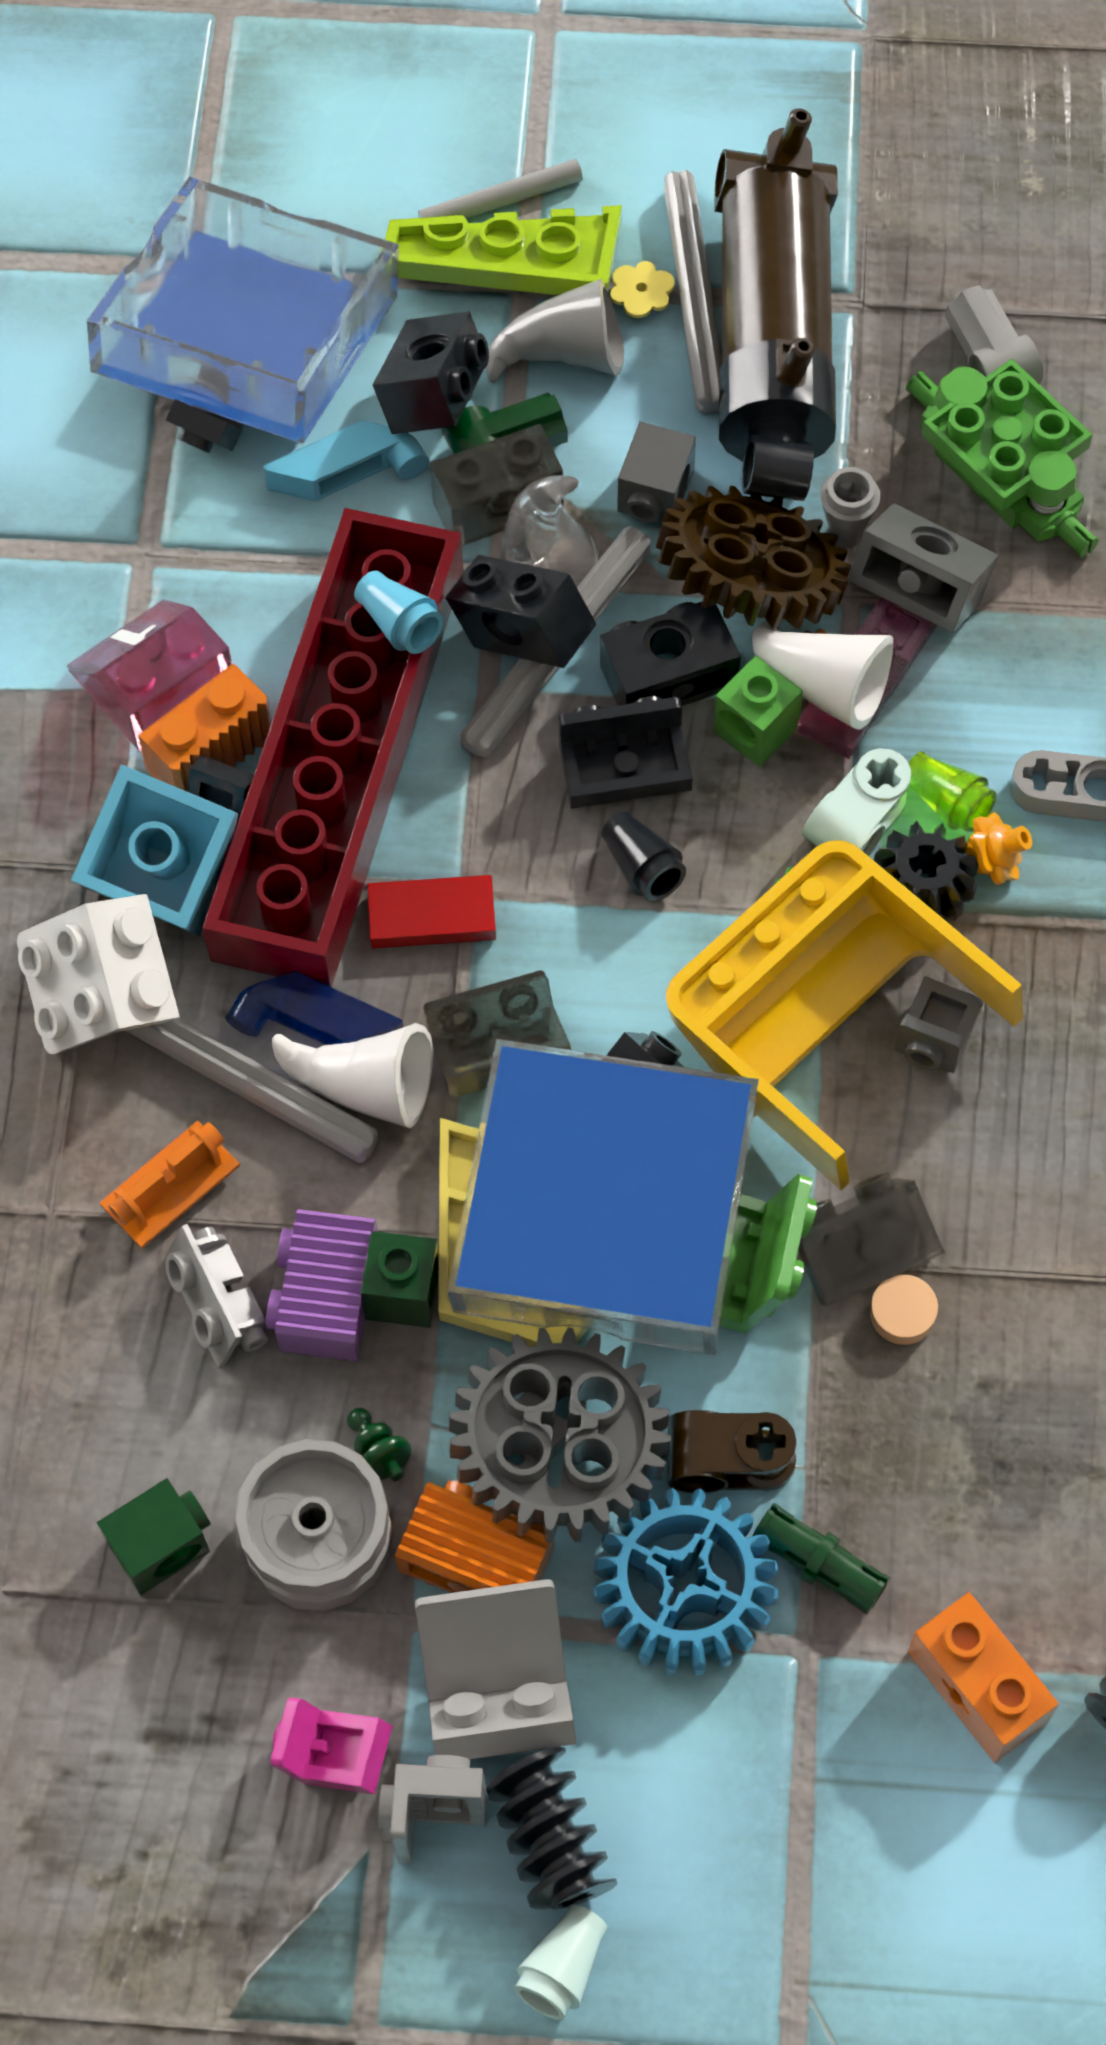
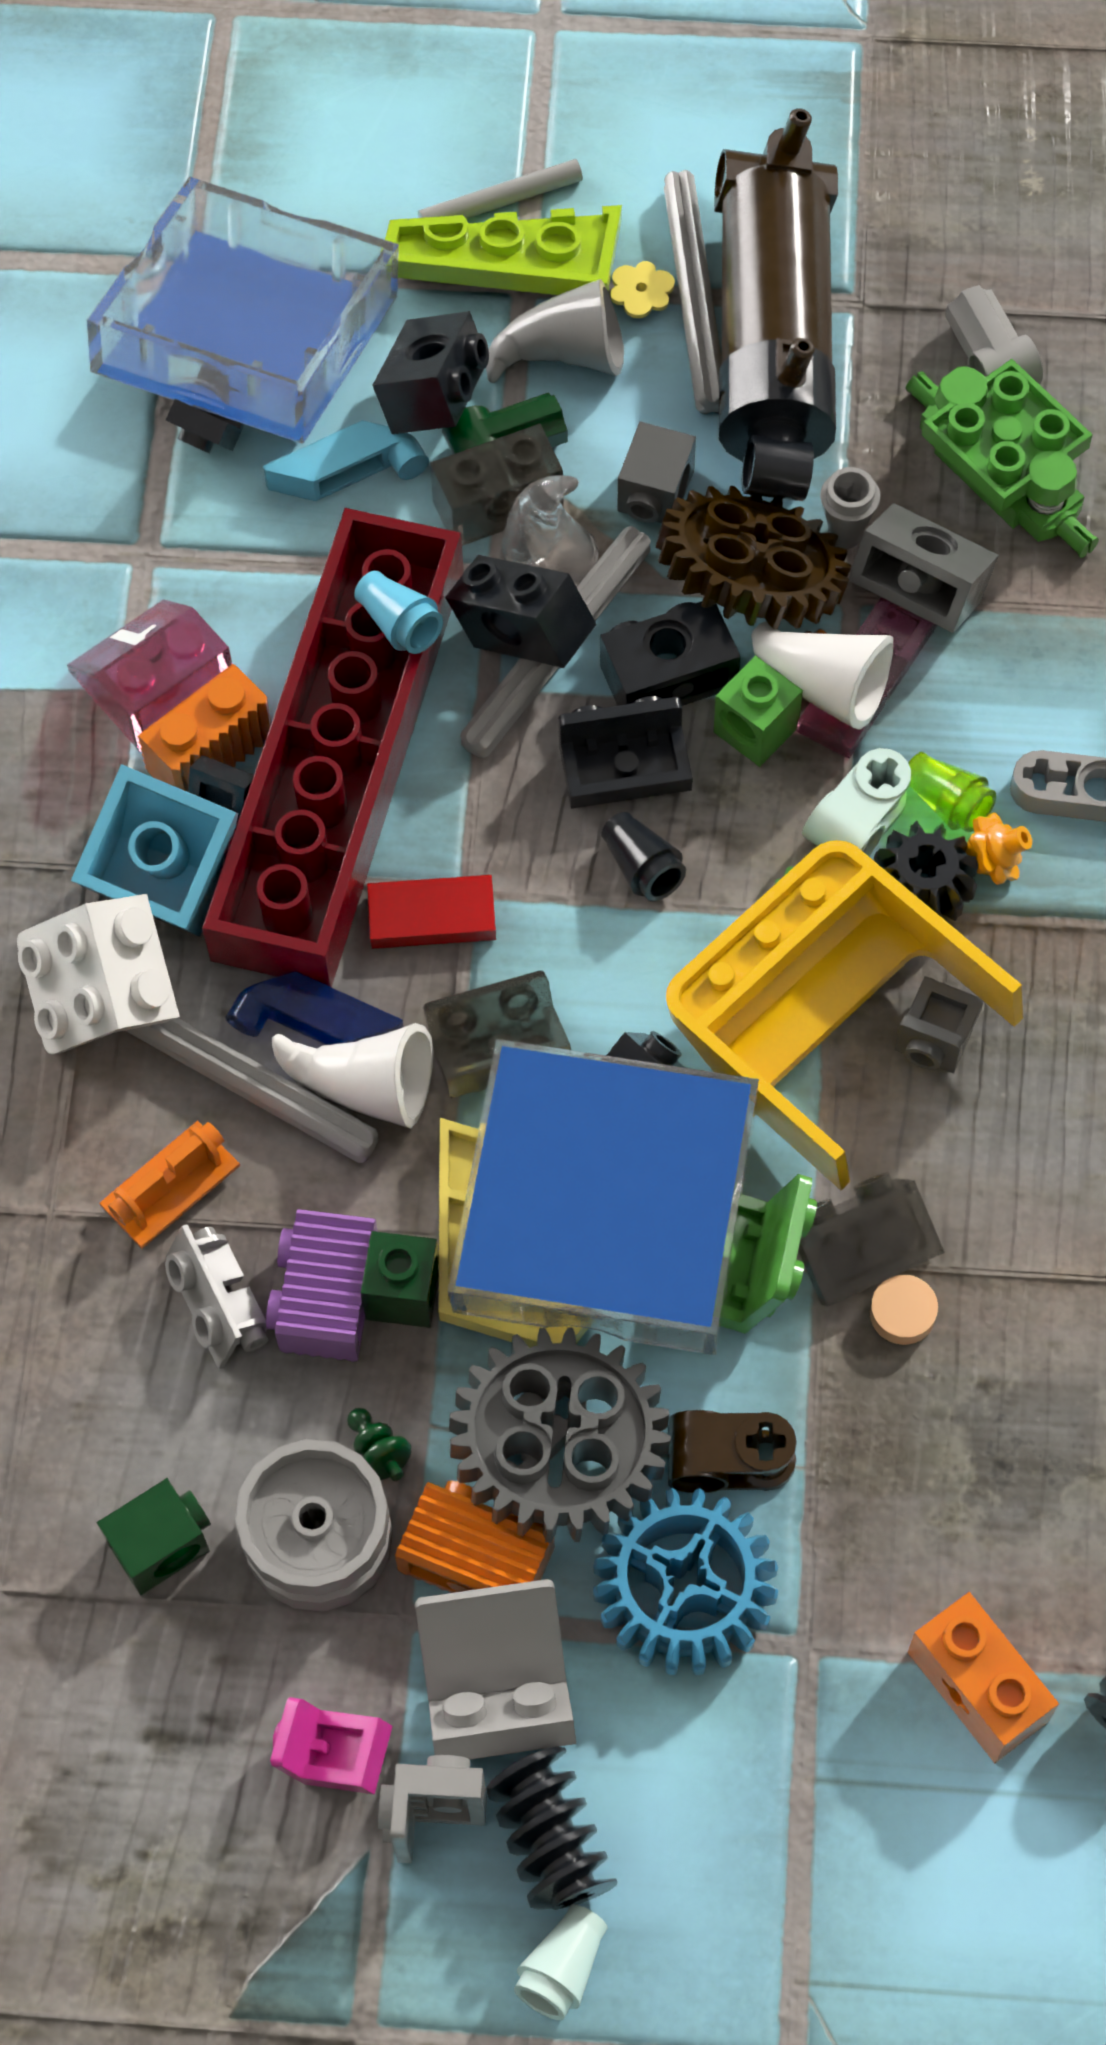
dark green pin [753,1503,891,1615] -> none

